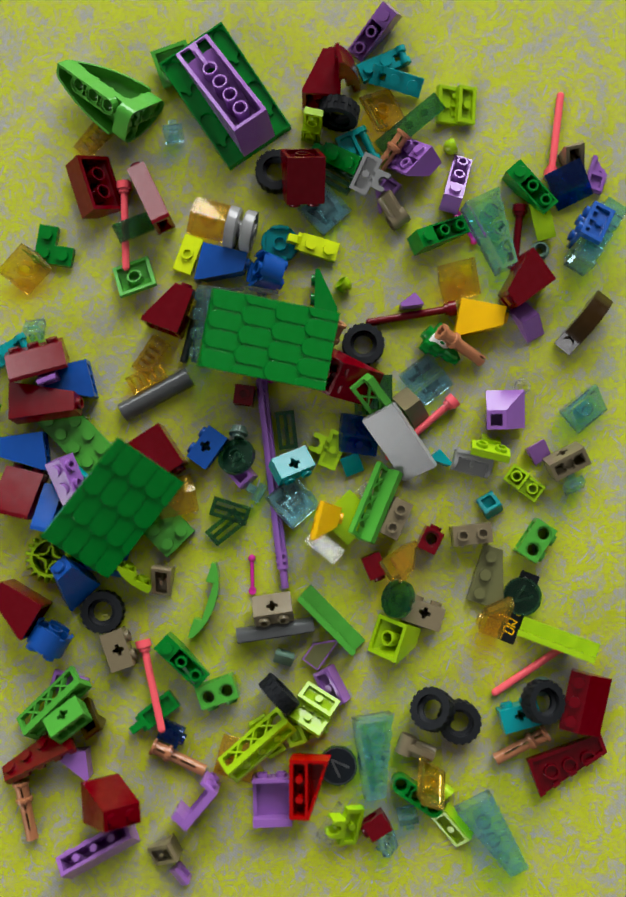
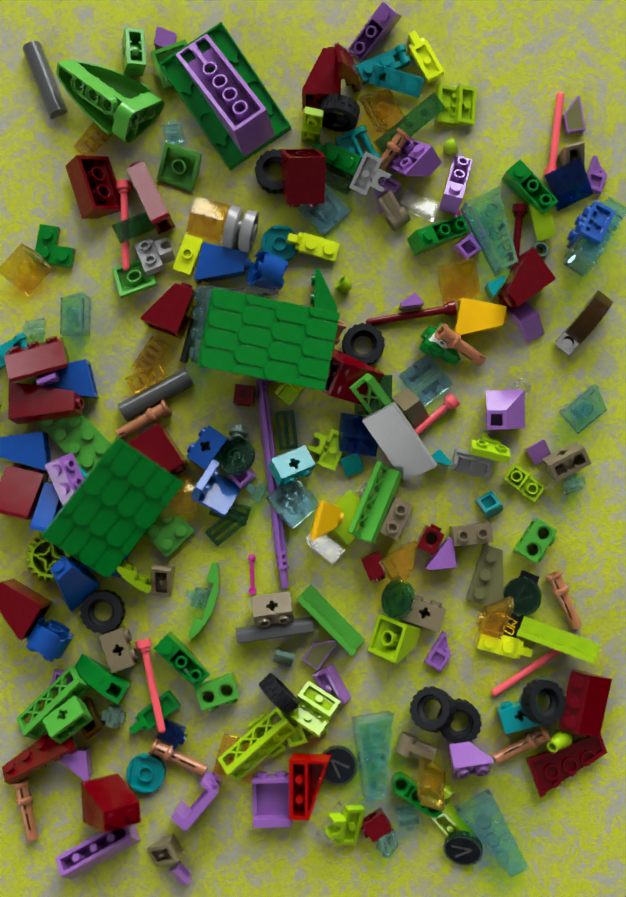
none -> dark grey brick [22,41,68,119]
none -> clear light blue slope [60,292,91,336]
none -> green slope [75,653,132,704]
none -> sand green gear [101,704,127,728]
none -> nougat pin [115,399,172,440]
none -> bright green brick [122,27,146,77]
none -> teal tile [126,753,166,793]
none -> light grey plate [134,237,175,276]
none -> medium lavender slope [154,27,177,50]
none -> bright green slope [157,142,202,191]
none -> clear light blue tile [185,587,211,608]
none -> bracket [191,459,241,517]
none -> lime panel [275,383,304,406]
none -> clear slope [400,190,440,222]
none -> neon yellow hinge [407,30,445,84]
none -> medium lavender slope [424,536,457,570]
none -> medium lavender tile [424,631,451,672]
none -> black tile [443,831,483,866]
none -> medium lavender slope [448,742,494,779]
none -> medium lavender slope [454,234,482,263]
none -> neon yellow hinge [476,629,533,659]
none -> teal slope [484,276,506,300]
none -> nougat pin [545,570,582,630]
none -> lime cone [547,728,573,753]
none -> olive tile [562,96,586,135]

